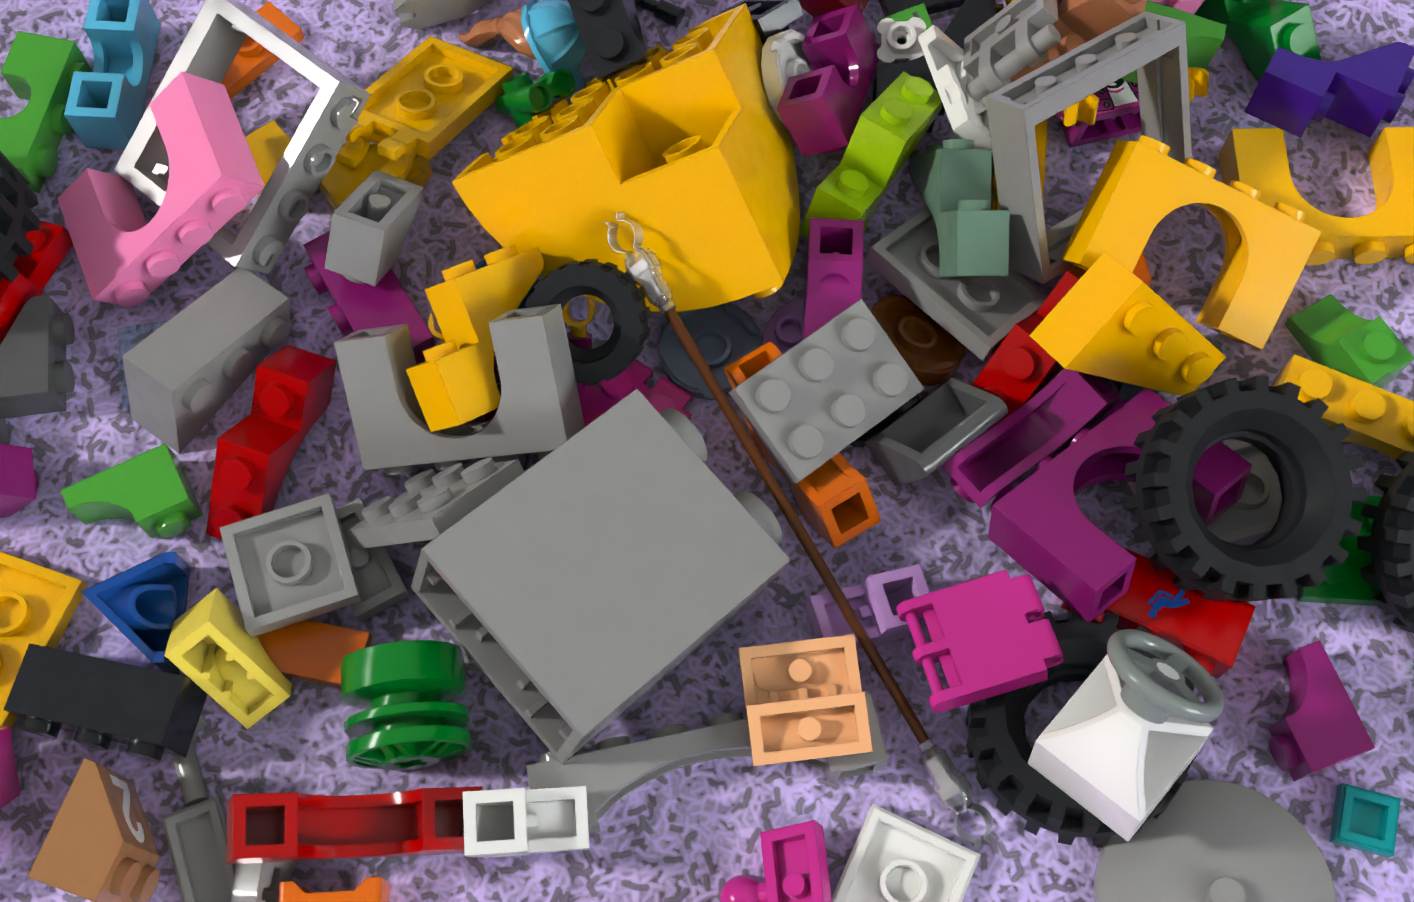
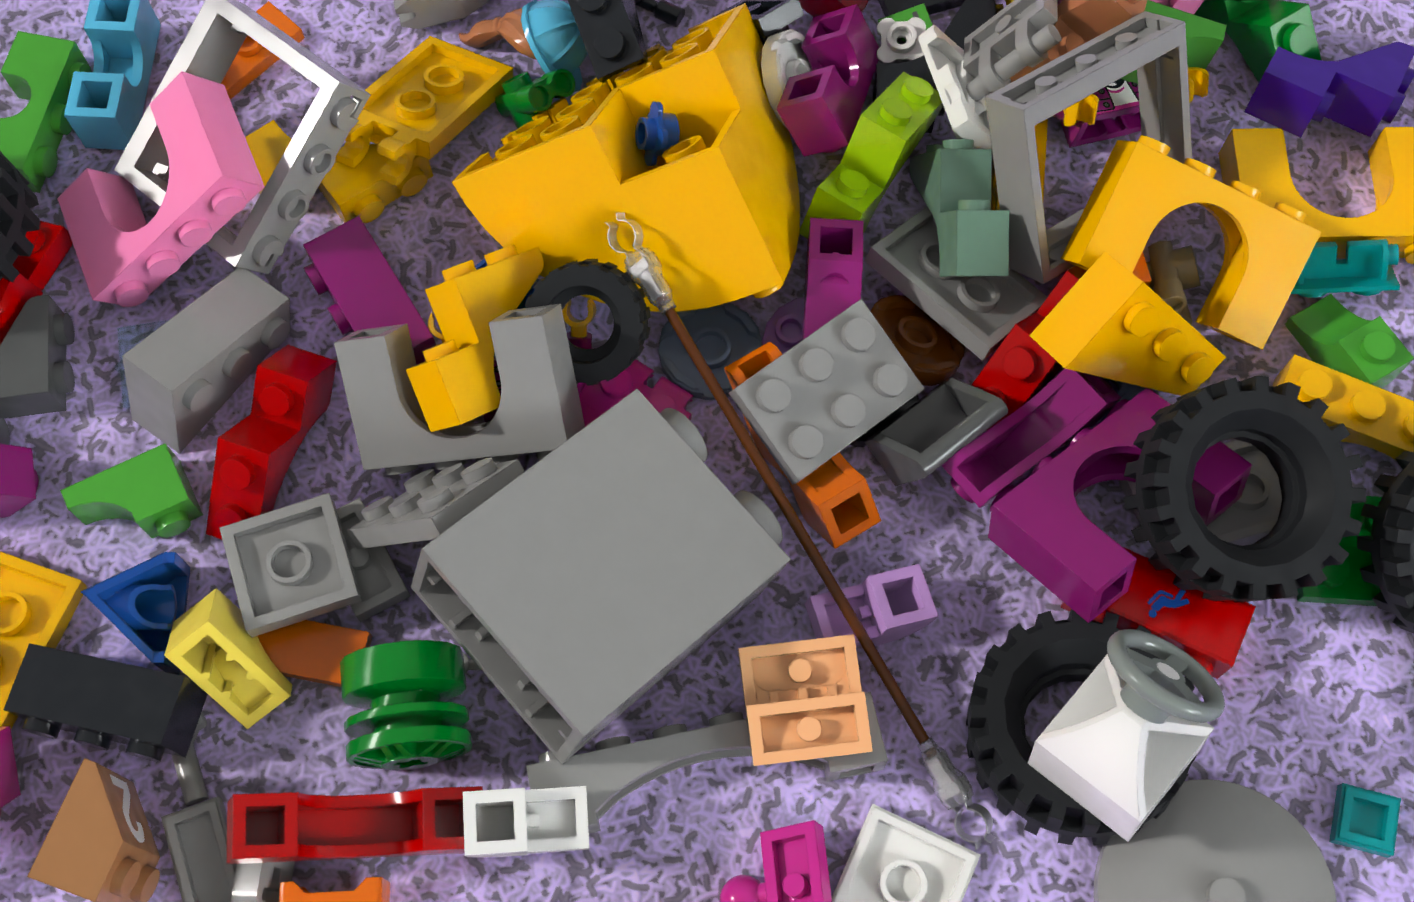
light grey slope [325,170,424,286] -> none
dark pink plate [896,569,1064,713] -> none
magenta arch [1268,640,1375,782] -> none
none -> blue plate [635,101,680,167]
none -> dark tan plate [1146,241,1201,325]
none -> teal hinge [1291,239,1400,298]

